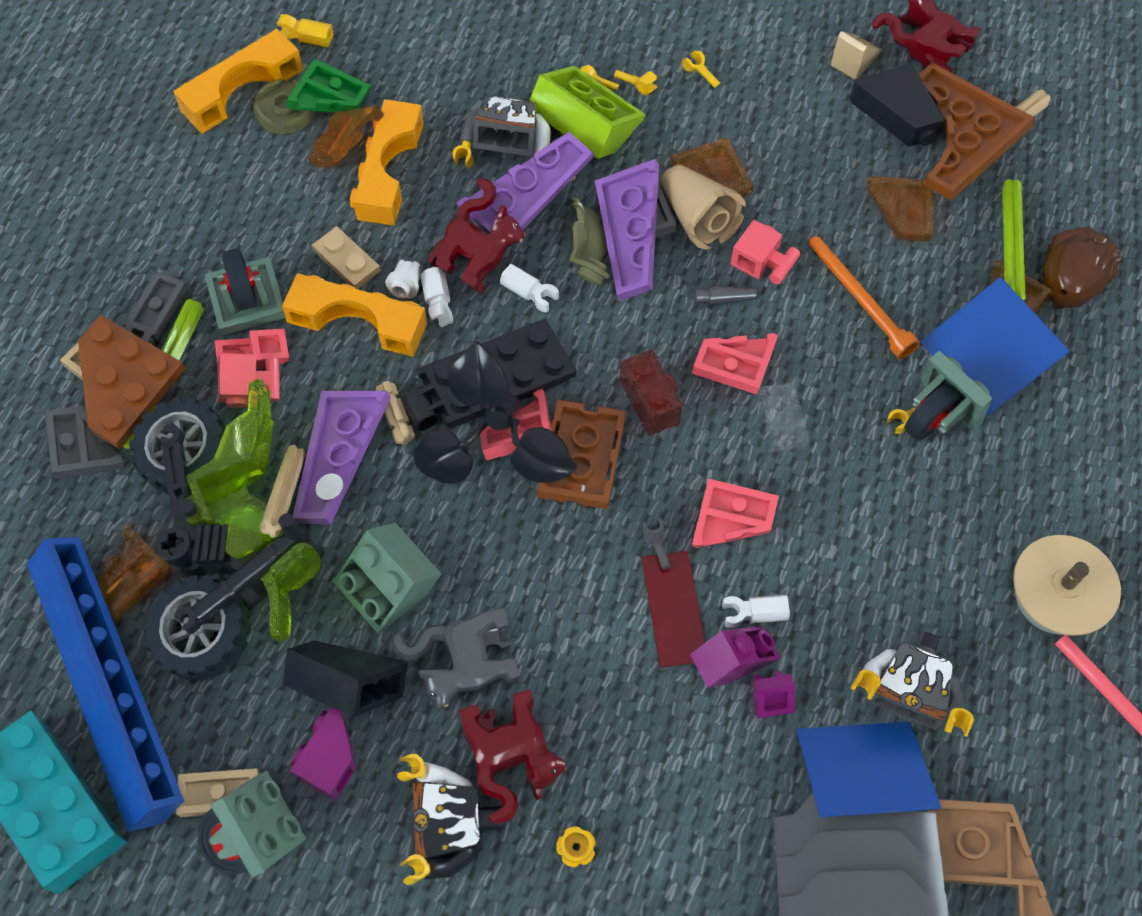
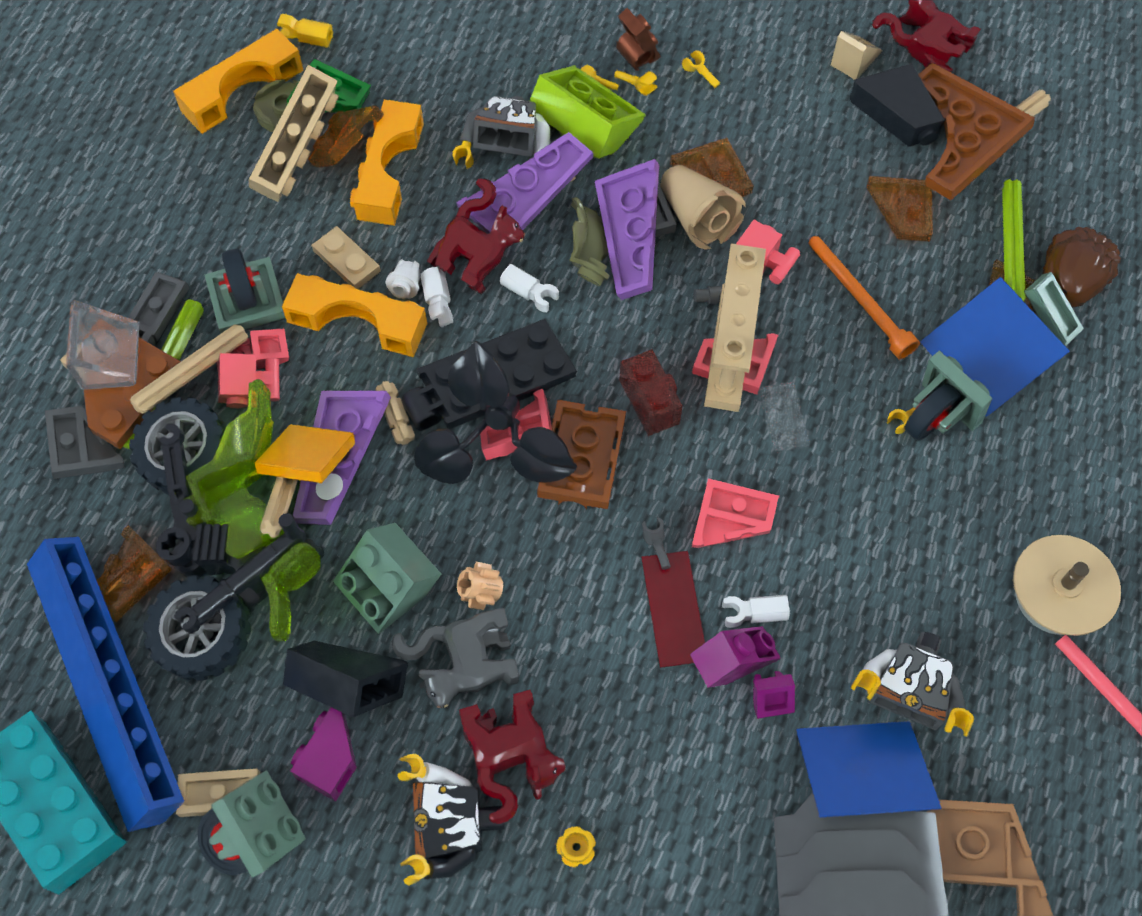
none -> clear slope [66,300,140,390]
none -> tan axle [130,325,248,414]
none -> tan brick [249,65,339,202]
none -> light orange tile [255,424,355,483]
none -> light nougat gear [457,562,503,610]
none -> copper plate [616,8,661,71]
none -> tan fence [704,244,766,412]
none -> sand green tile [1024,272,1084,346]

